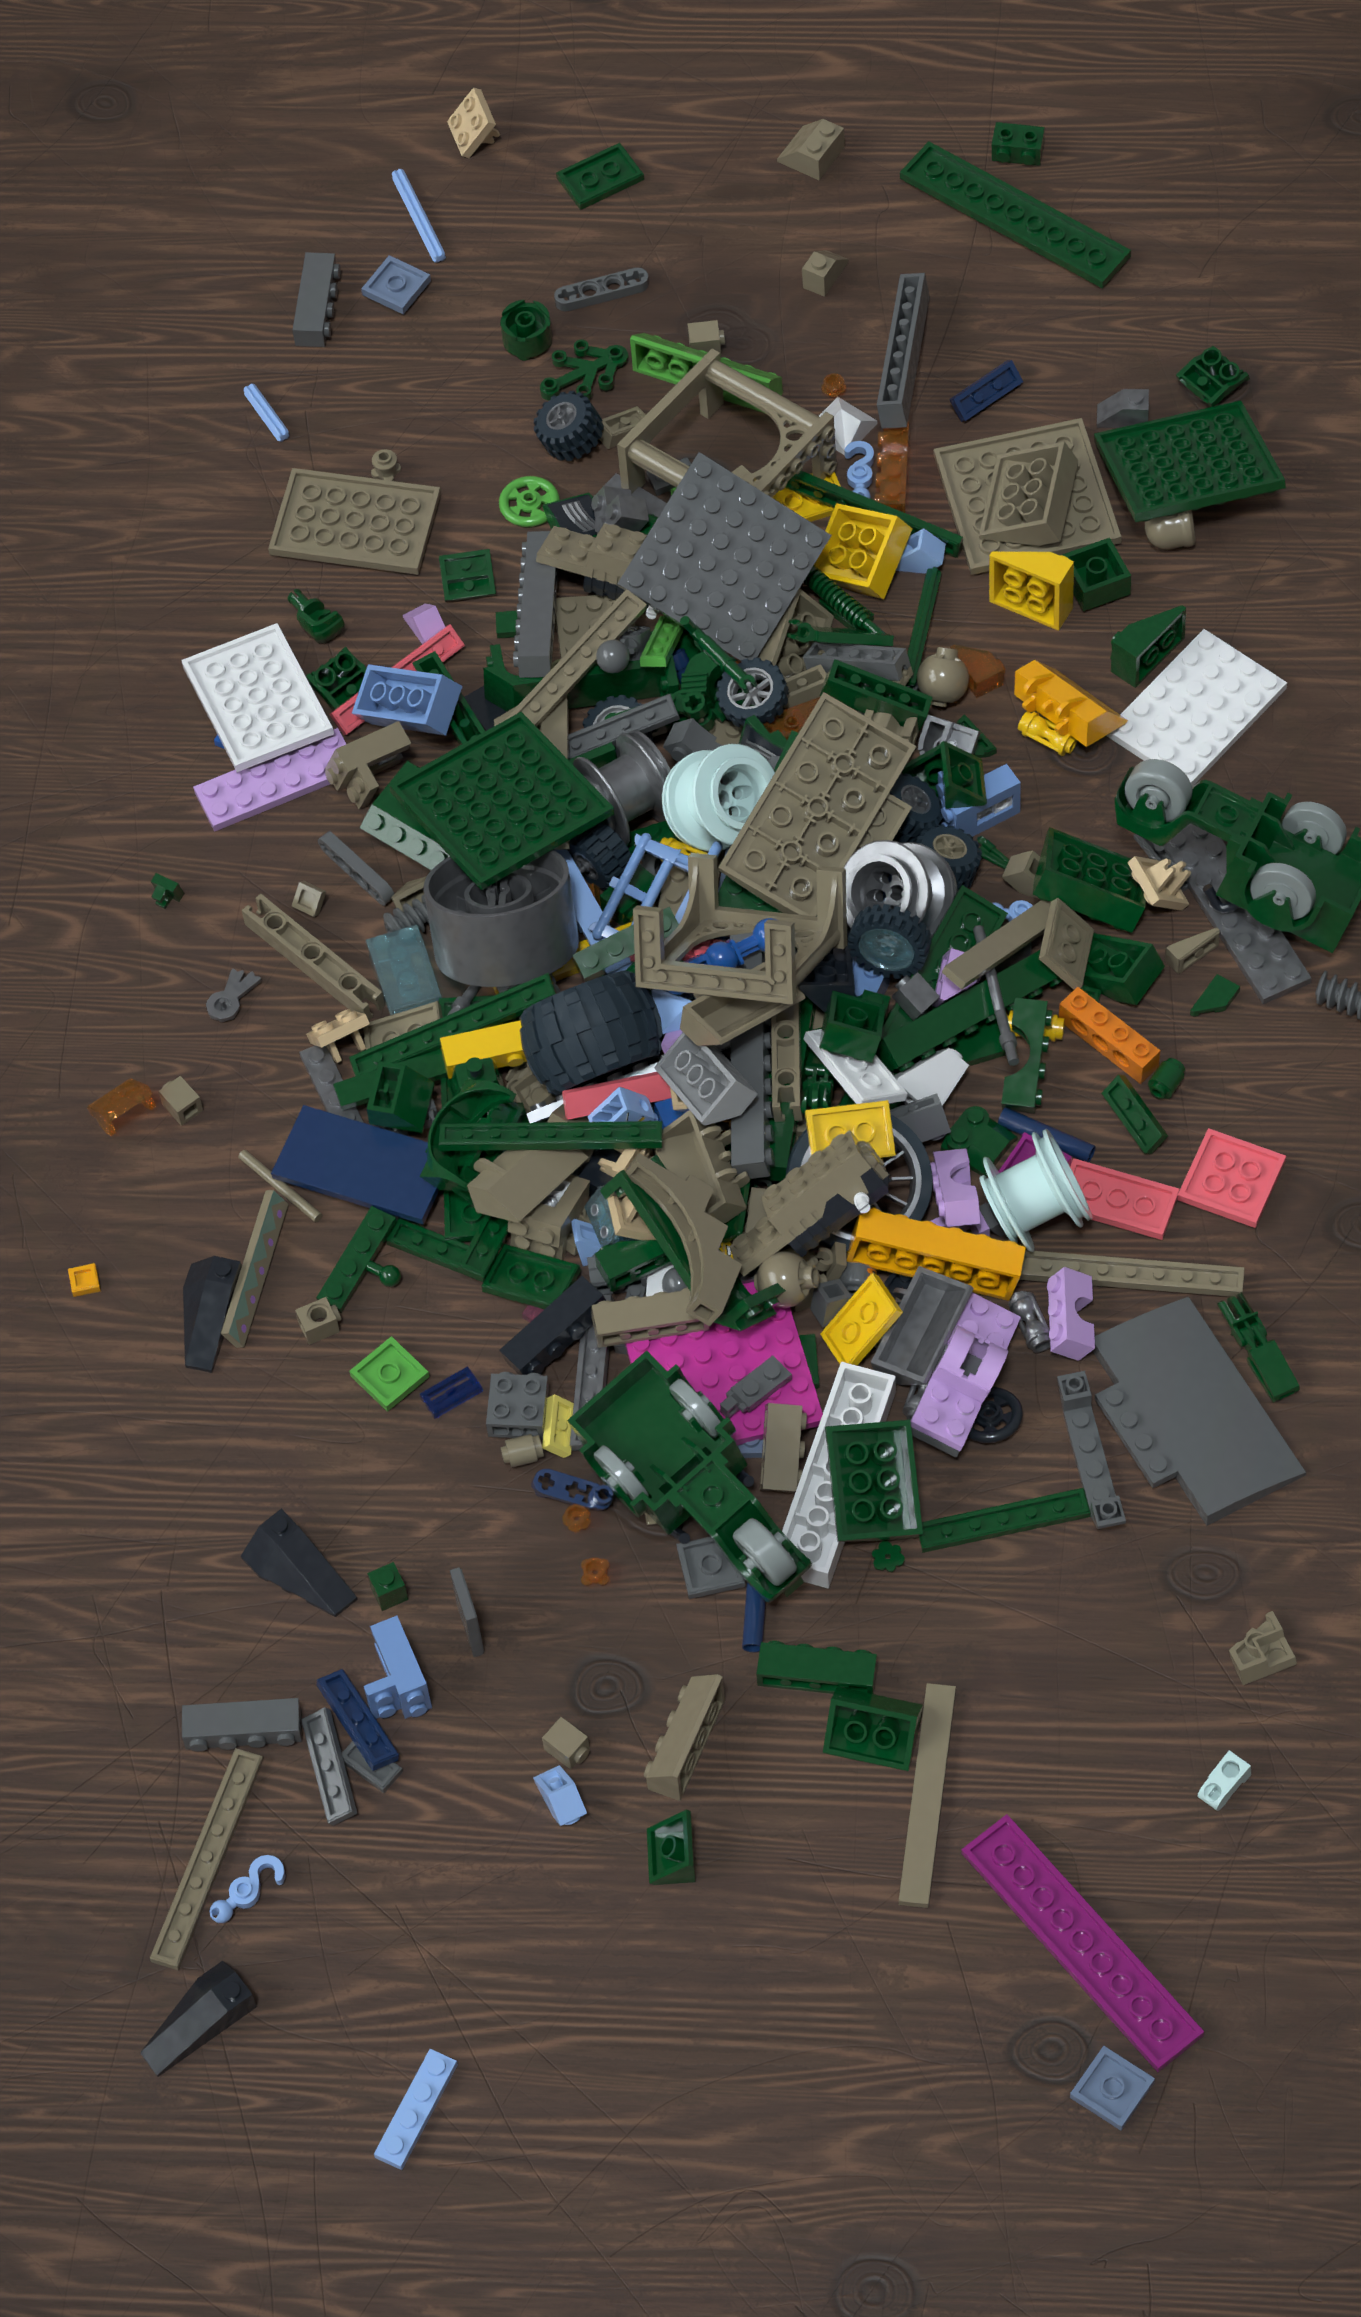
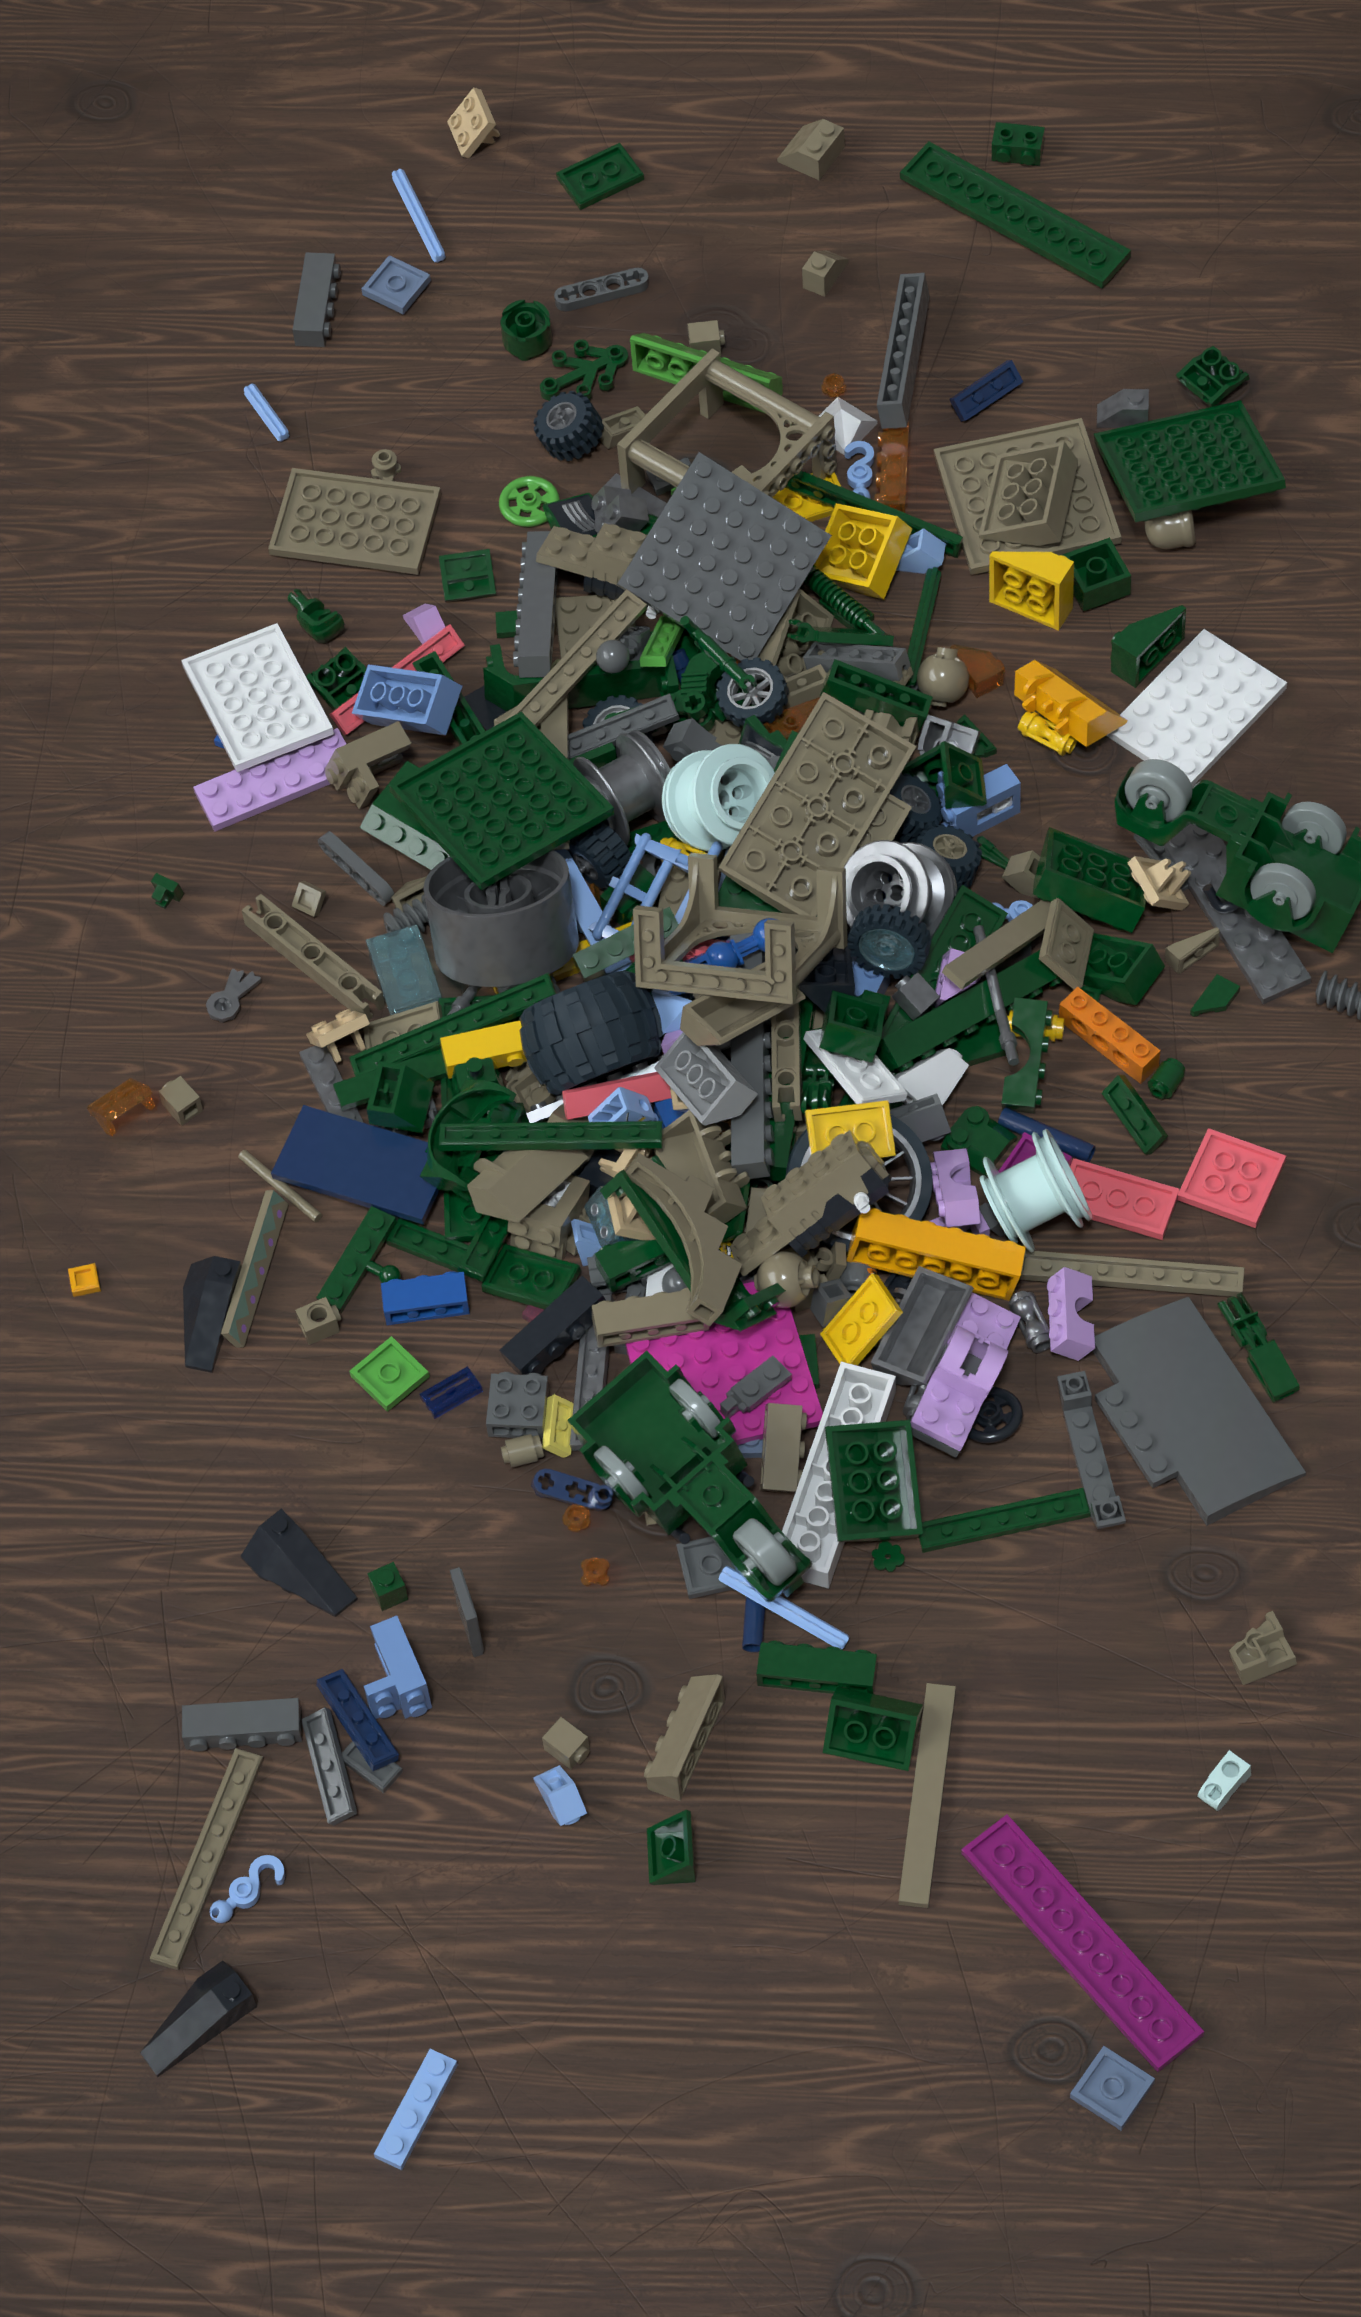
none -> blue brick [381,1271,470,1325]
none -> light blue axle [719,1566,849,1649]

